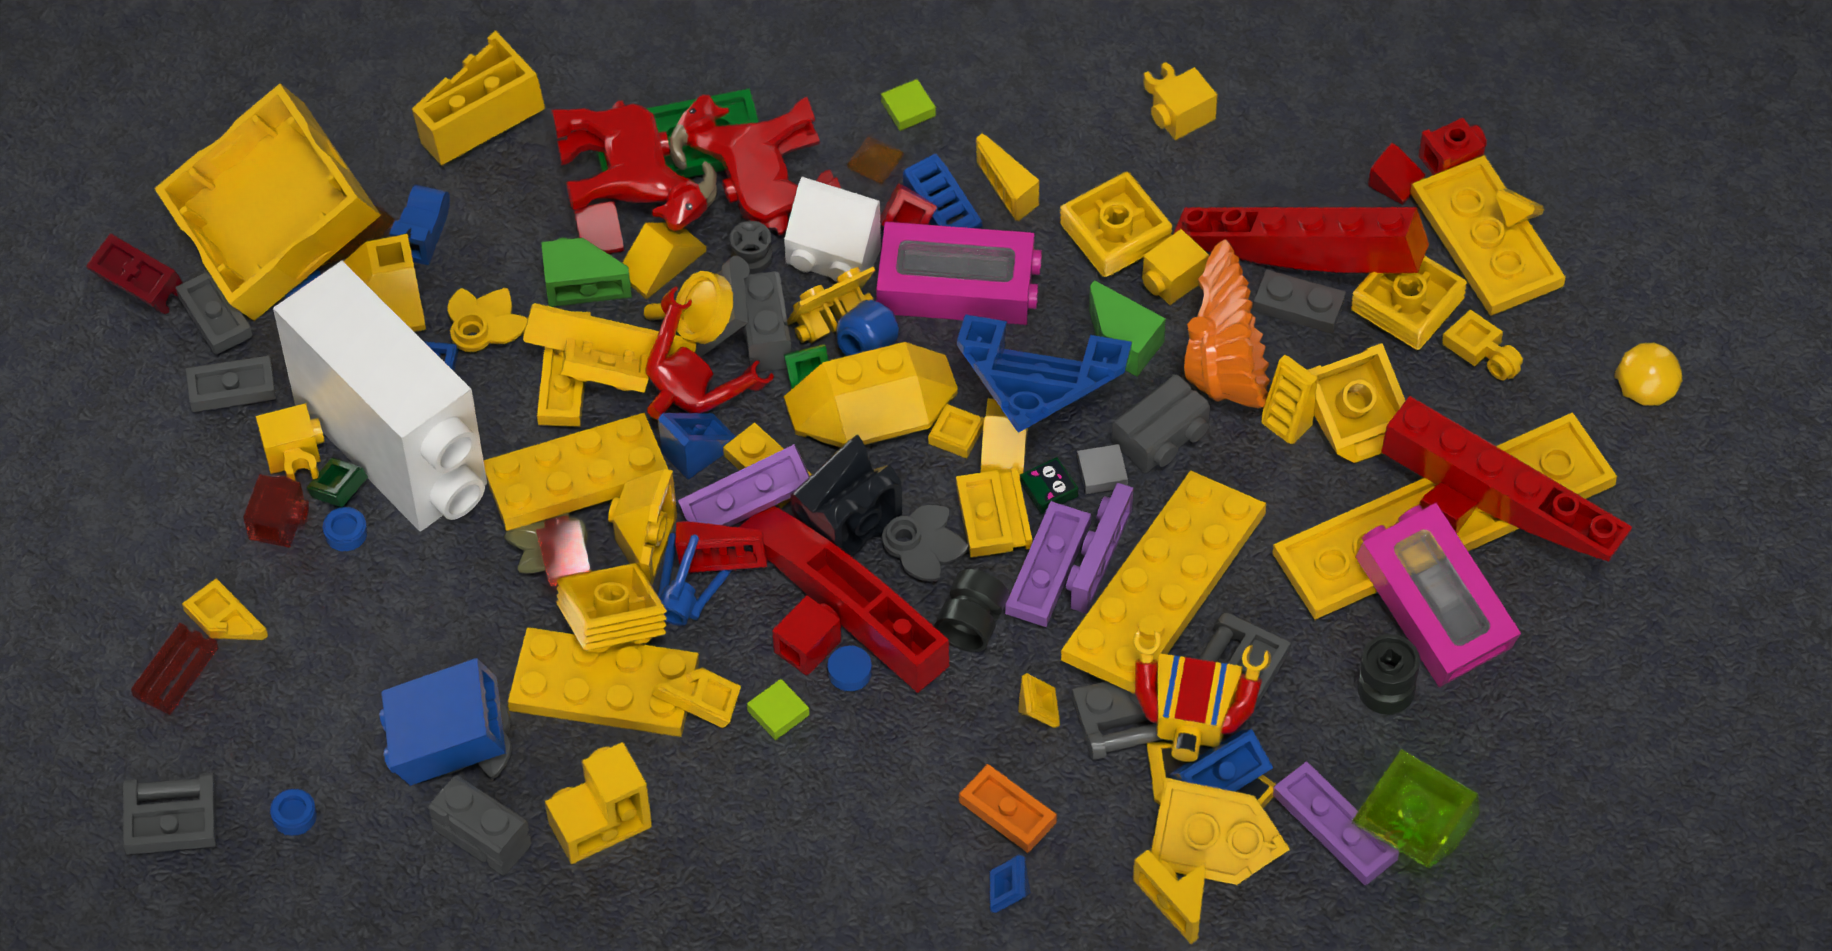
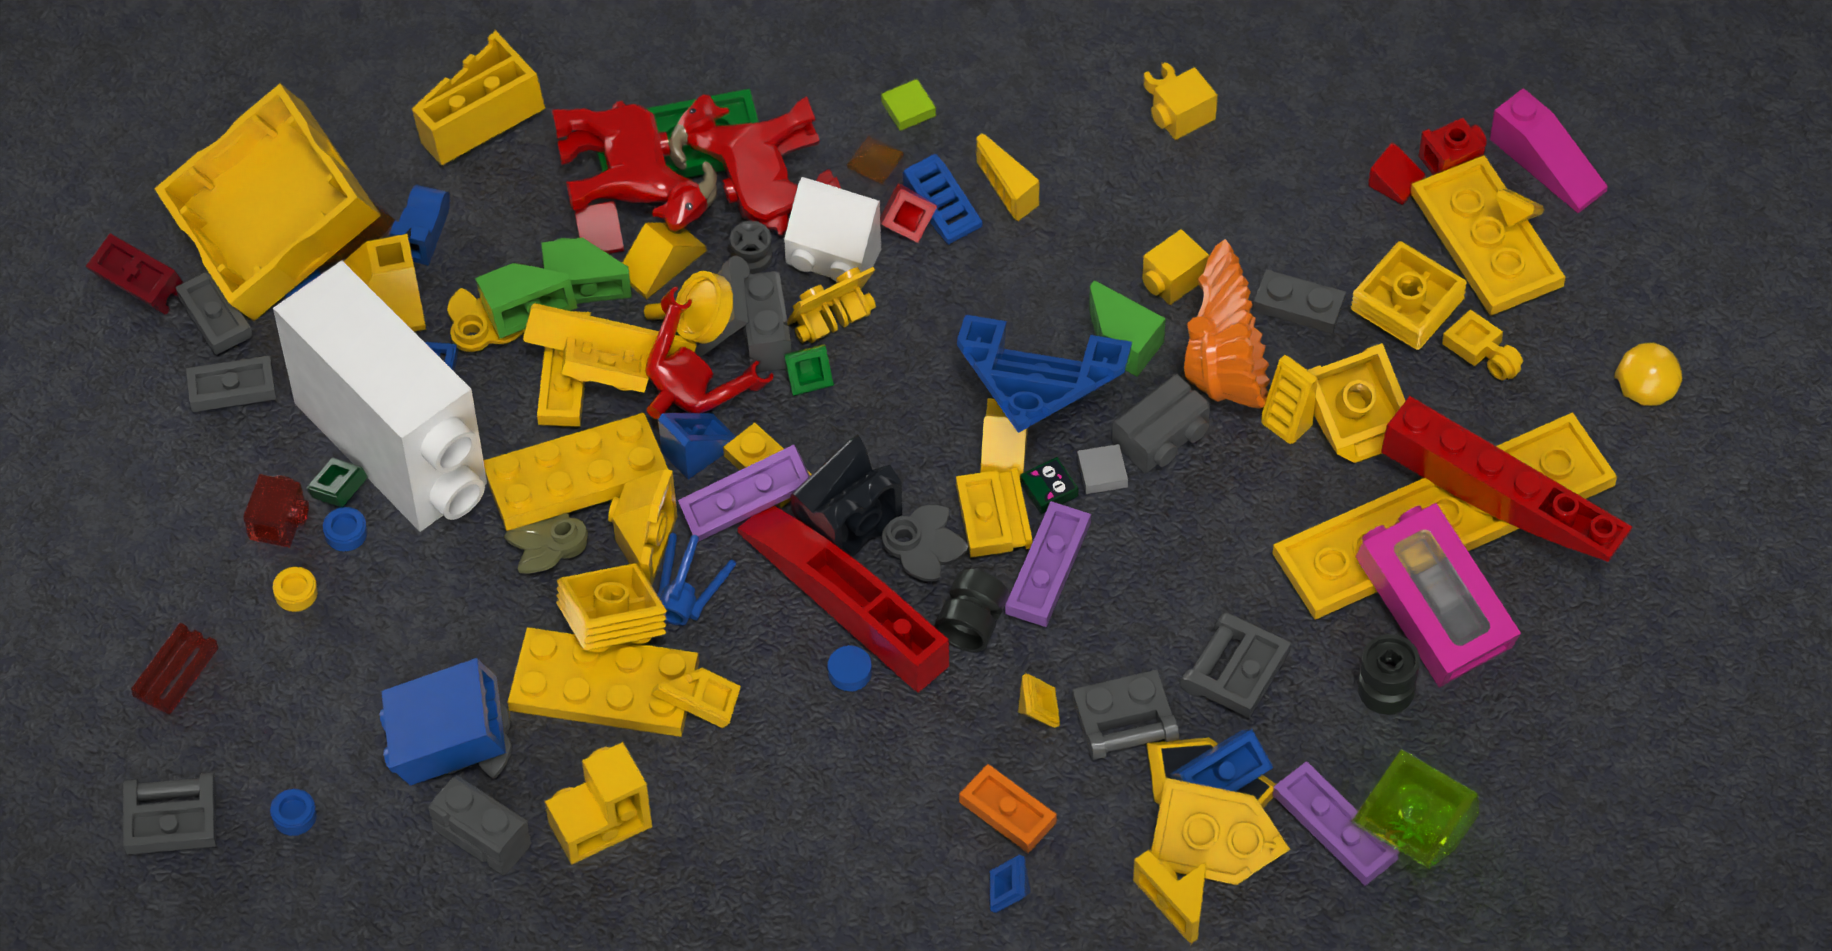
yellow tile [182,578,268,640] -> none
yellow brick [256,403,325,485] -> none
clear red brick [536,516,592,586] -> none
red slope [675,521,768,573] -> none
lime tile [747,679,810,740] -> none
red brick [772,595,841,676] -> none
yellow wedge [784,342,958,447] -> none
blue head [837,300,899,356] -> none
dark pink piece [876,222,1042,325] -> none
yellow tile [928,404,984,459] -> none
yellow brick [1060,172,1173,277] -> none
yellow plate [1061,470,1266,694] -> none
medium lavender plate [1066,483,1133,614] -> none
torso [1133,630,1271,762] -> none
red slope [1173,207,1429,273] -> none
red slope [1419,482,1478,534] -> none
none -> yellow tile [273,567,318,612]
none -> bright green slope [475,263,578,338]
none -> dark pink slope [1490,88,1608,213]

